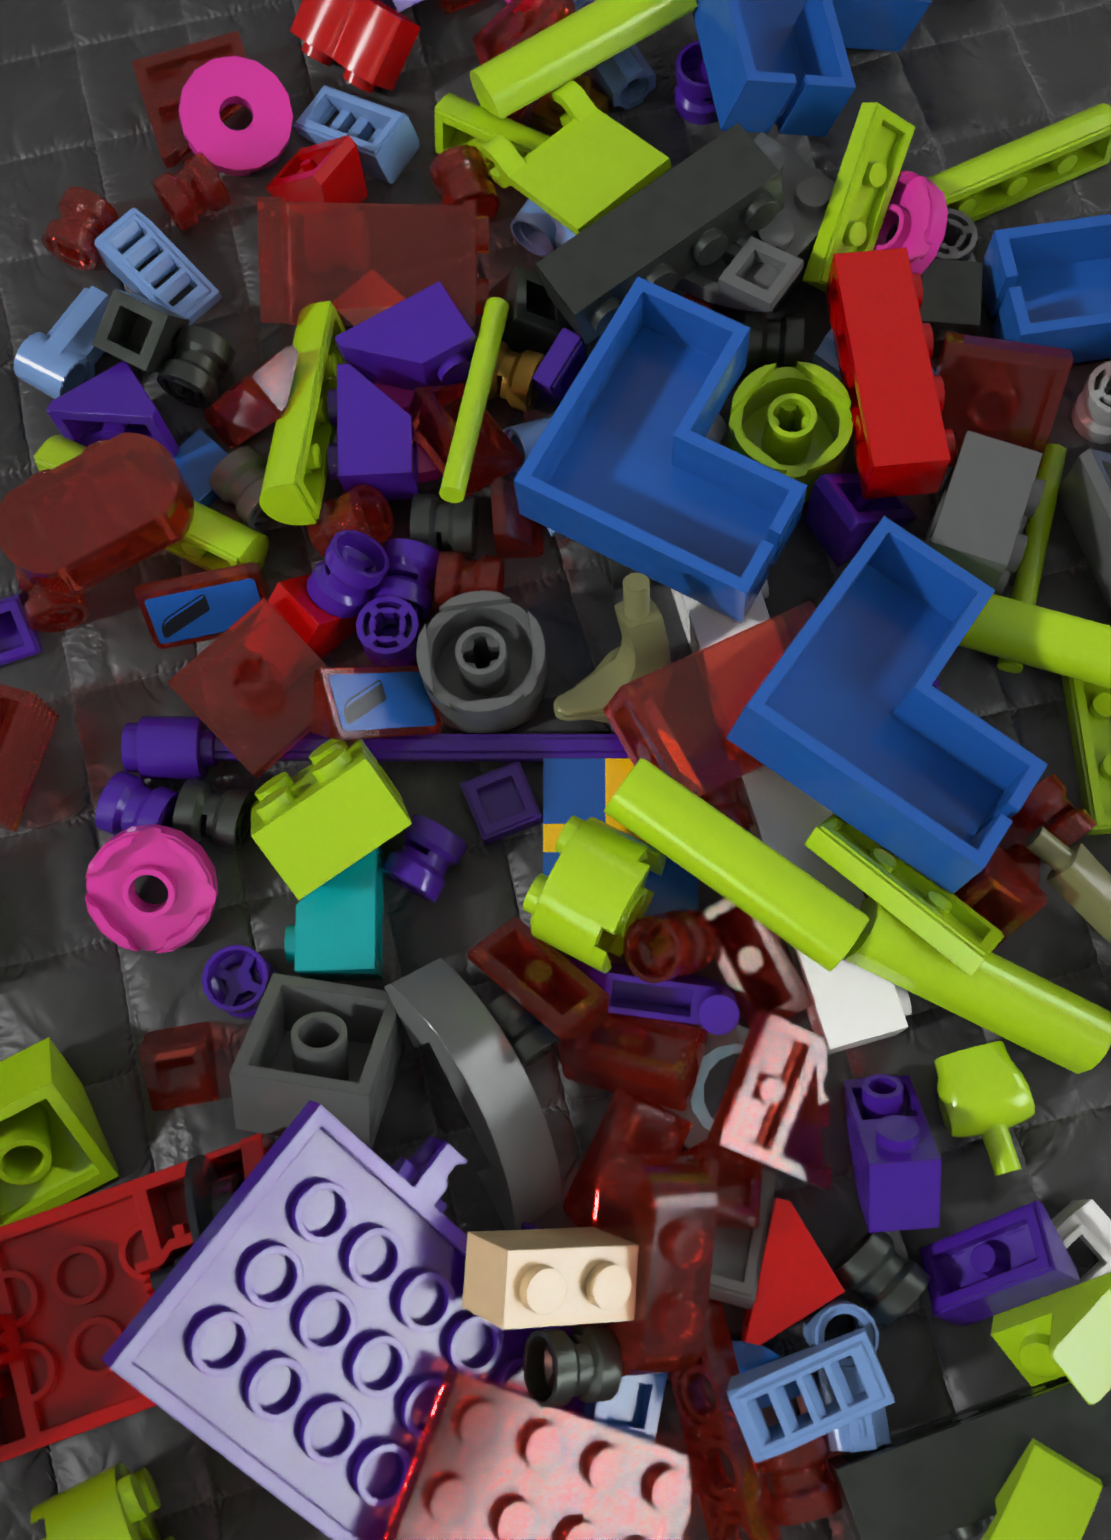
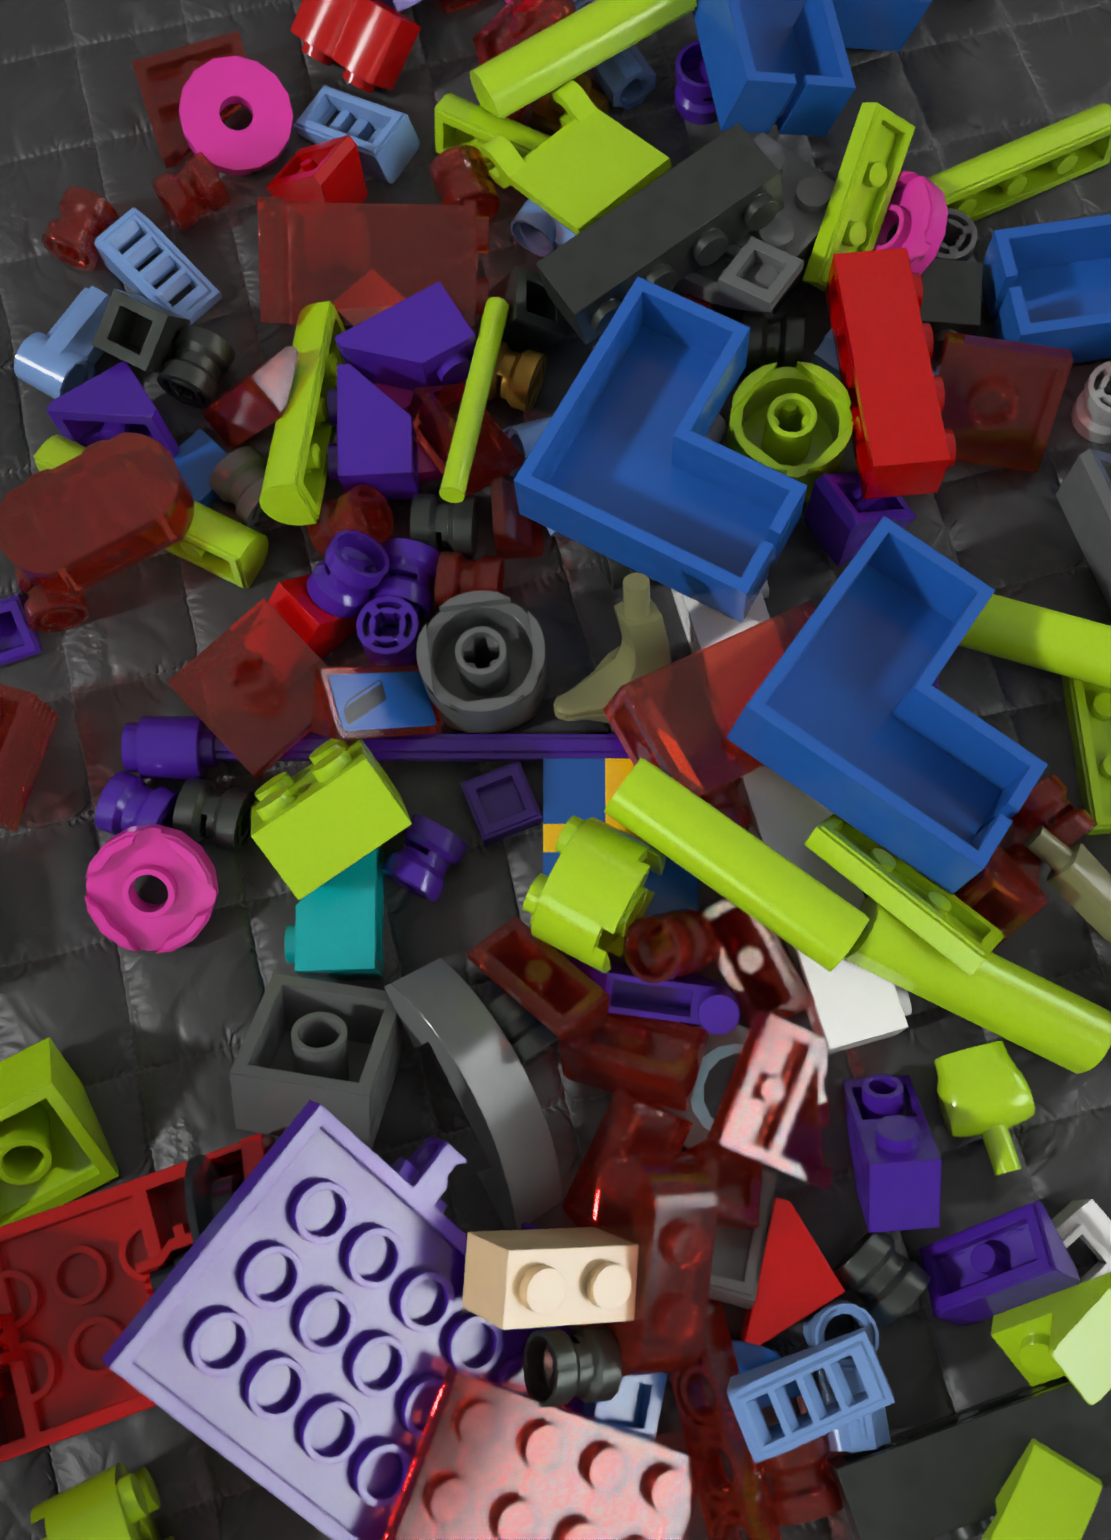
slope [134,562,271,649] -> none
clear red slope [138,1022,219,1112] -> none
dark purple wheel [202,945,278,1020] -> none
dark purple tile [532,327,588,408] -> none
dark grey brick [924,430,1046,596] -> none
lime bar [997,444,1067,673] -> none

